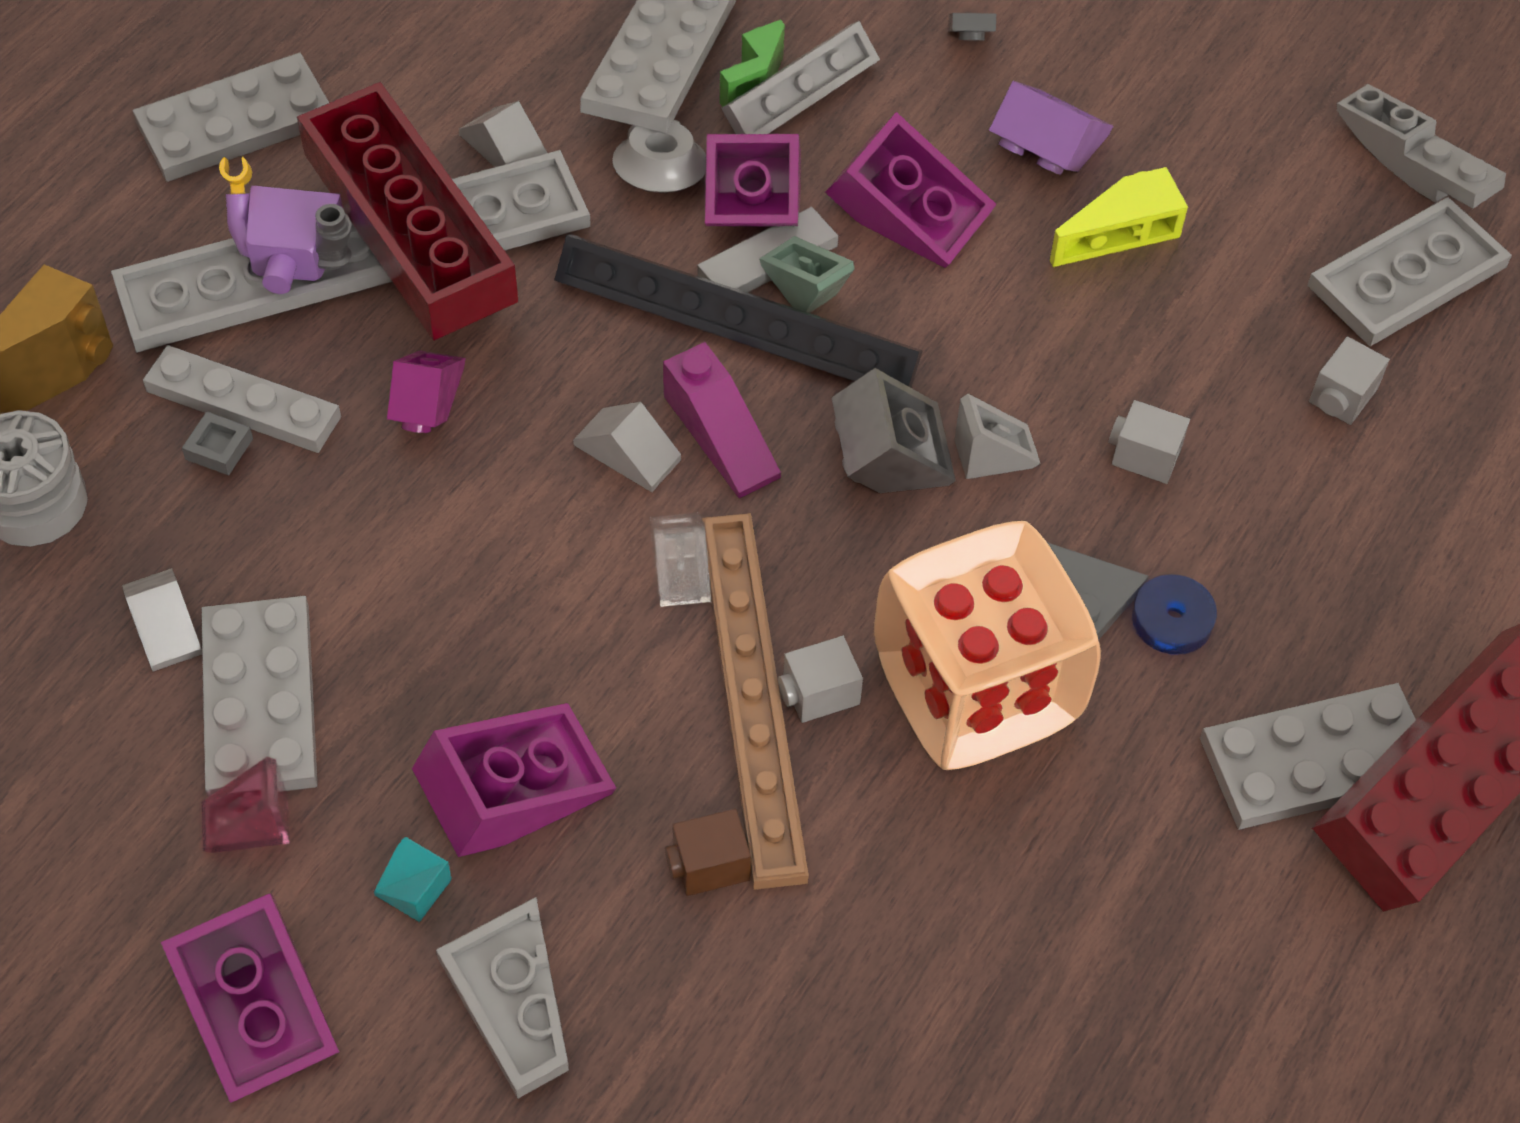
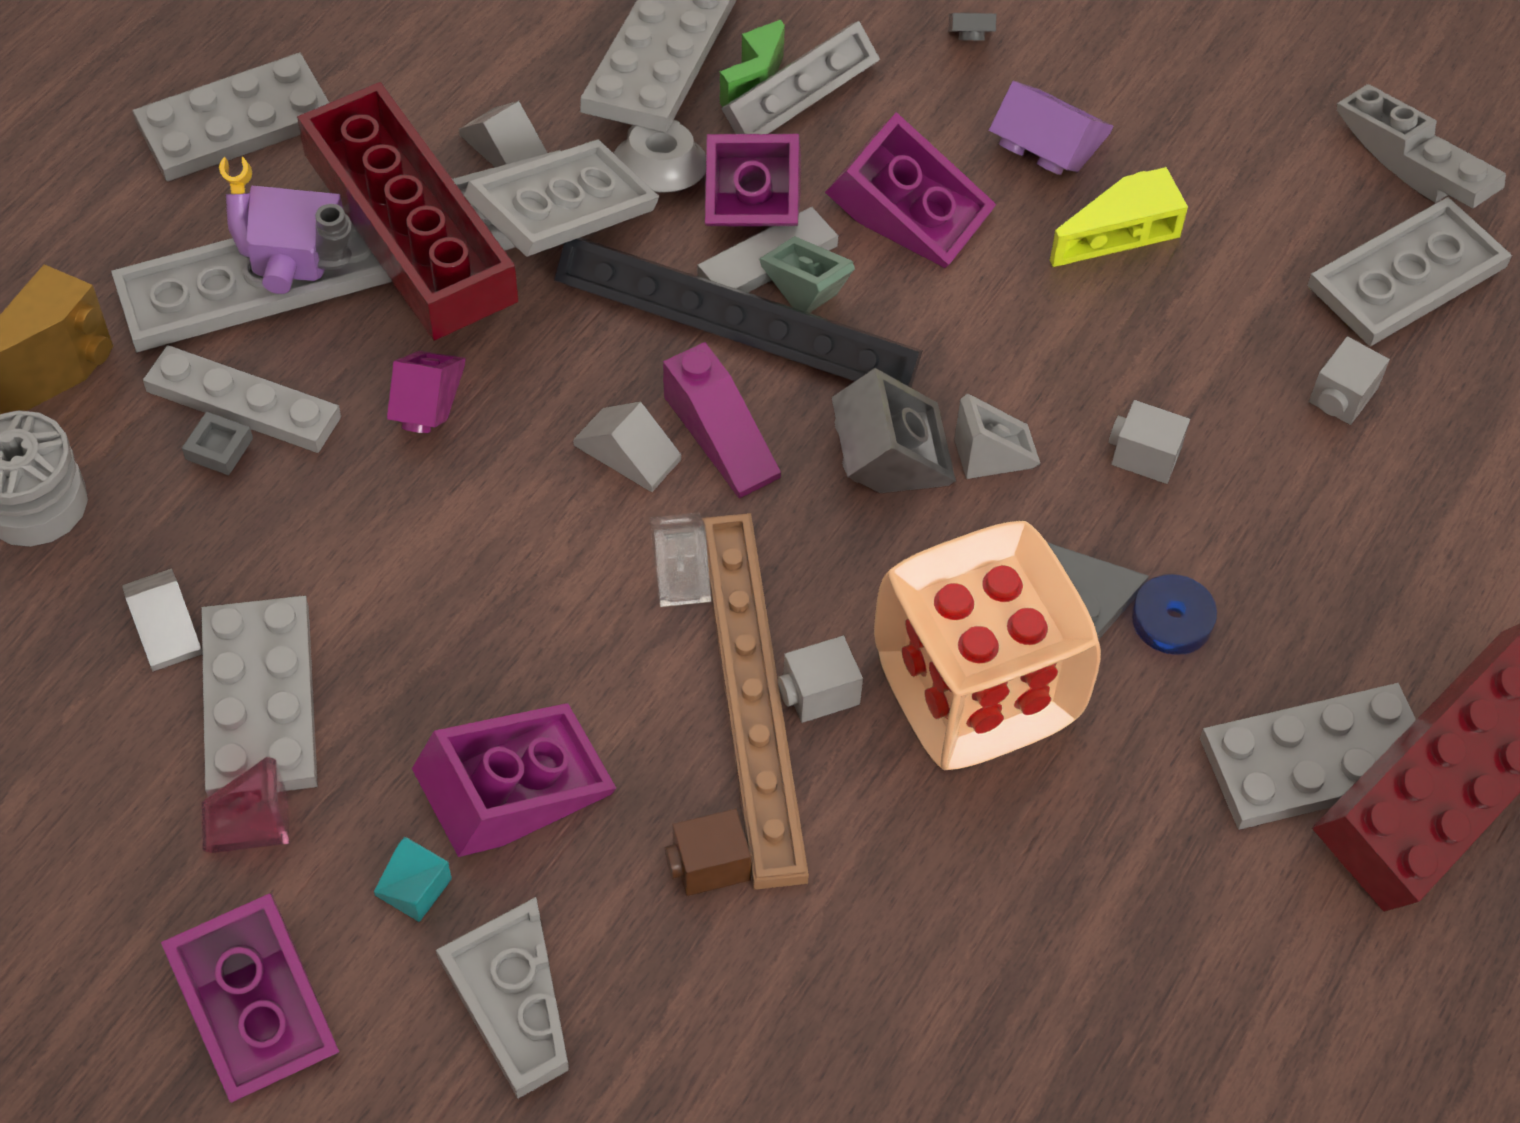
none -> light grey plate [464,139,659,257]

